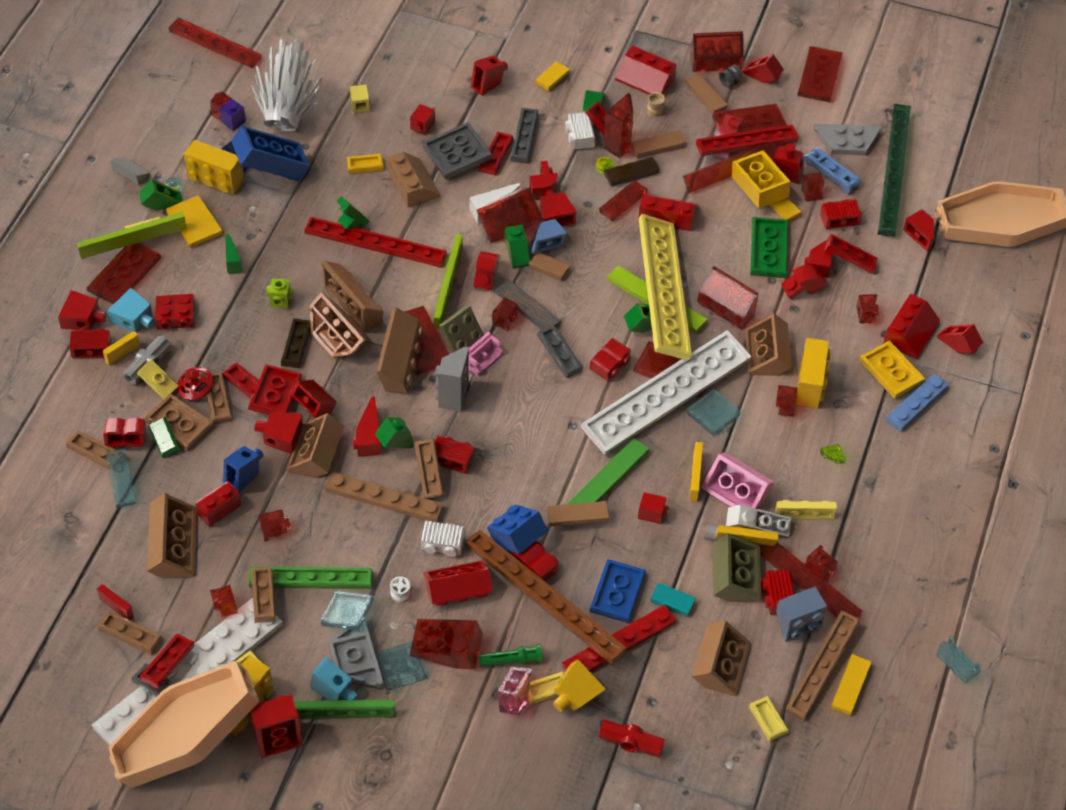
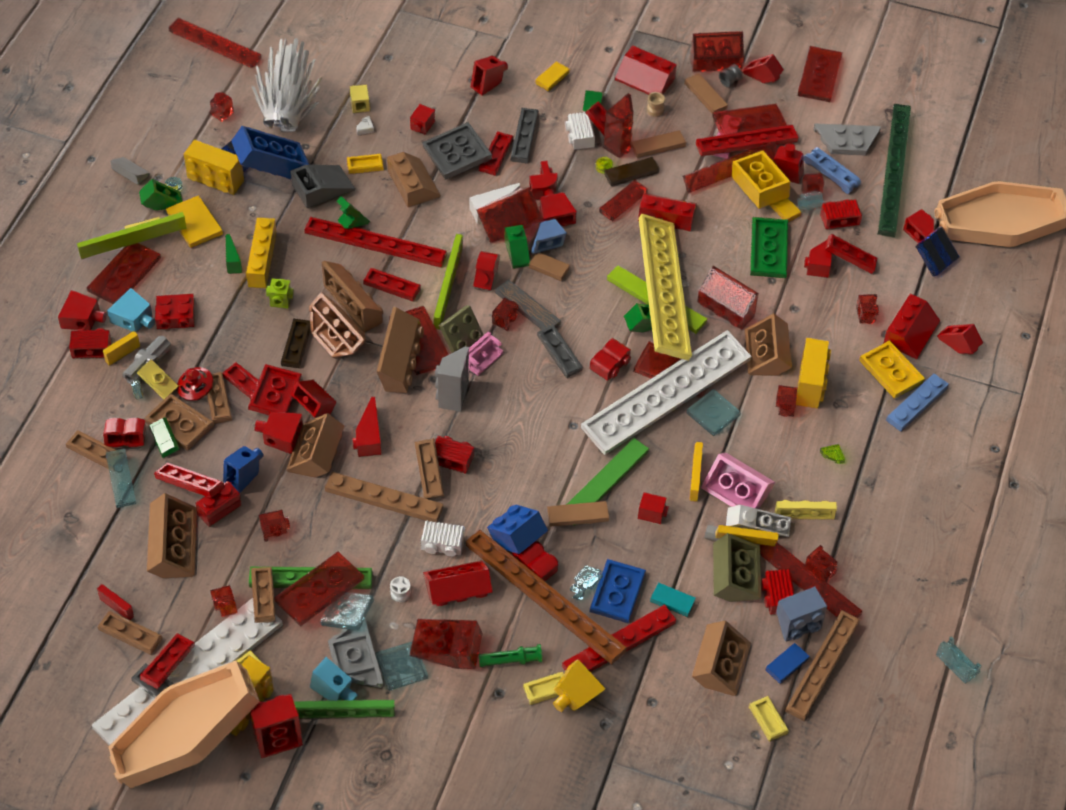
dark purple brick [220,99,246,131] -> none
green slope [375,417,414,448] -> none
clear pink slope [497,666,532,716] -> none
red piece [598,719,665,758] -> none
red brick [781,265,827,300] -> none
yellow tile [831,654,871,716] -> none
none -> clear light blue tile [131,379,143,400]
none -> red tile [154,462,225,498]
none -> yellow brick [246,217,277,288]
none -> clear red tile [274,551,364,627]
none -> dark grey slope [291,165,355,209]
none -> white tile [357,116,374,136]
none -> red tile [363,268,421,302]
none -> clear light blue plate [570,565,603,601]
none -> blue tile [765,643,810,684]
none -> clear light blue brick [797,191,824,212]
none -> tile [915,227,959,277]

